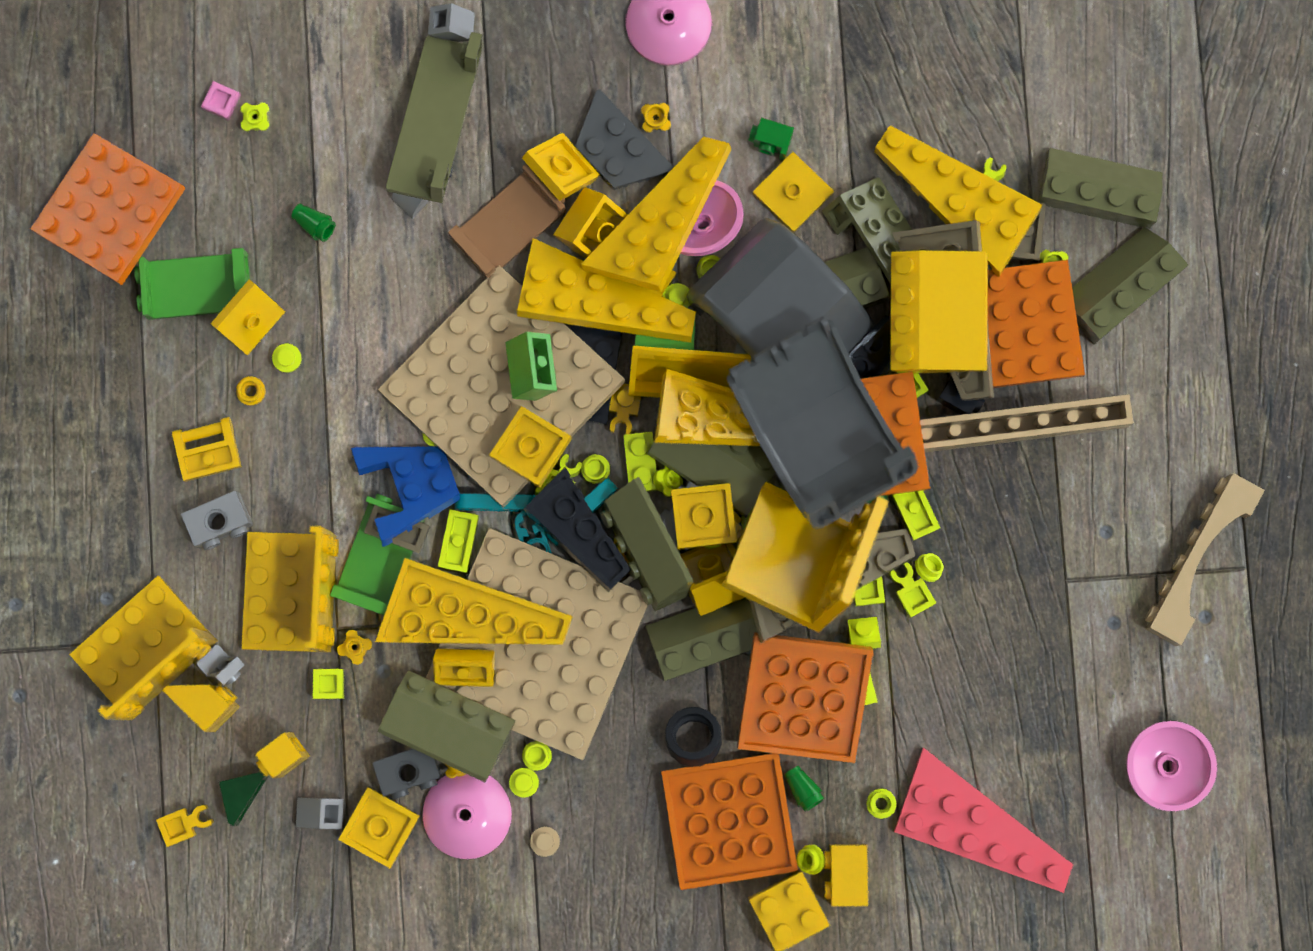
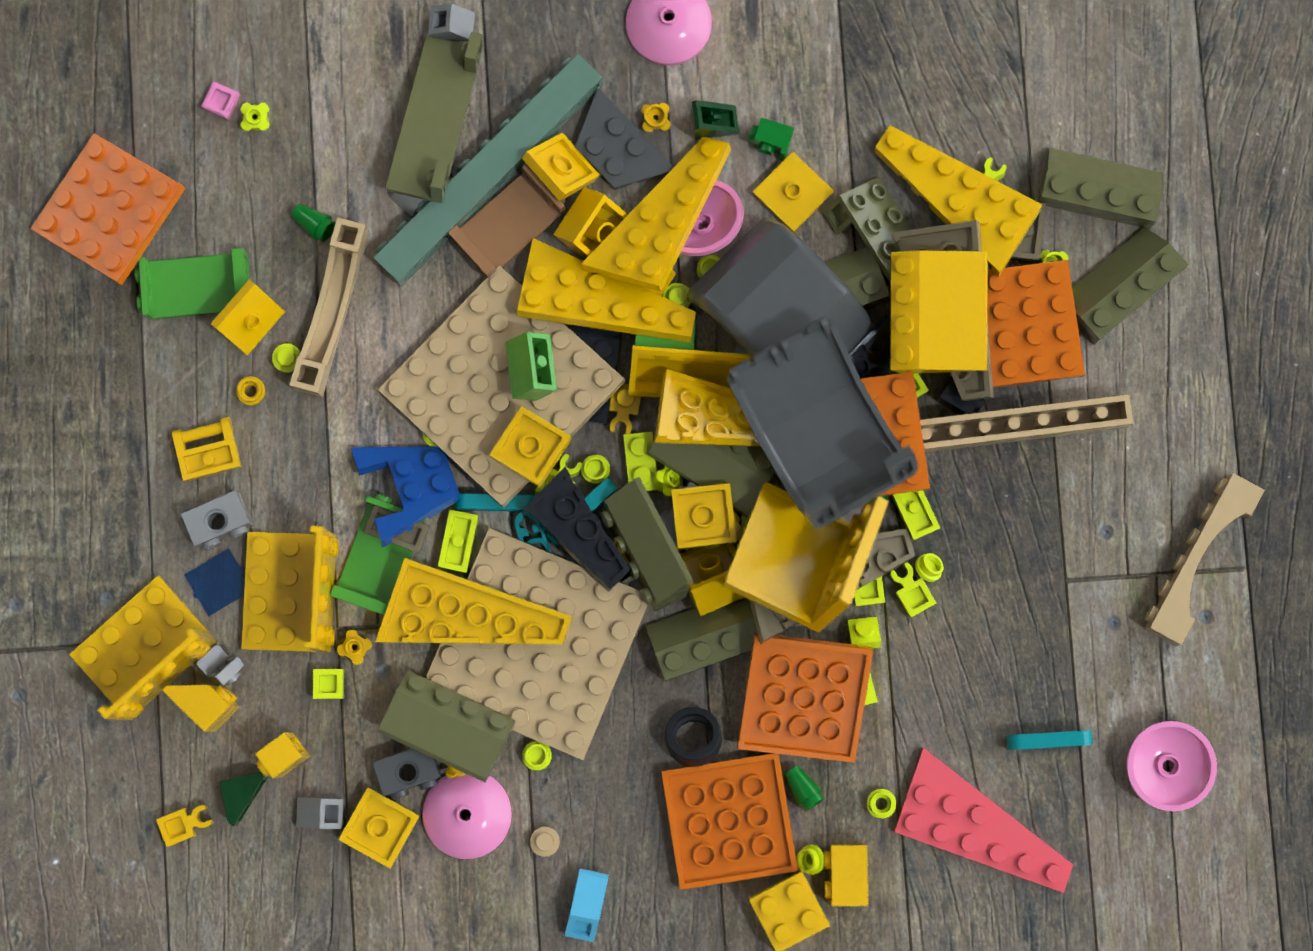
yellow slope [433,648,495,687] -> none
neon yellow plate [509,768,539,798] -> none
none -> clear blue piece [185,549,245,616]
none -> tan arch [290,217,370,398]
none -> sand green brick [373,54,604,287]
none -> medium azure slope [564,869,609,942]
none -> dark green slope [691,100,740,140]
none -> teal beam [1006,730,1093,750]

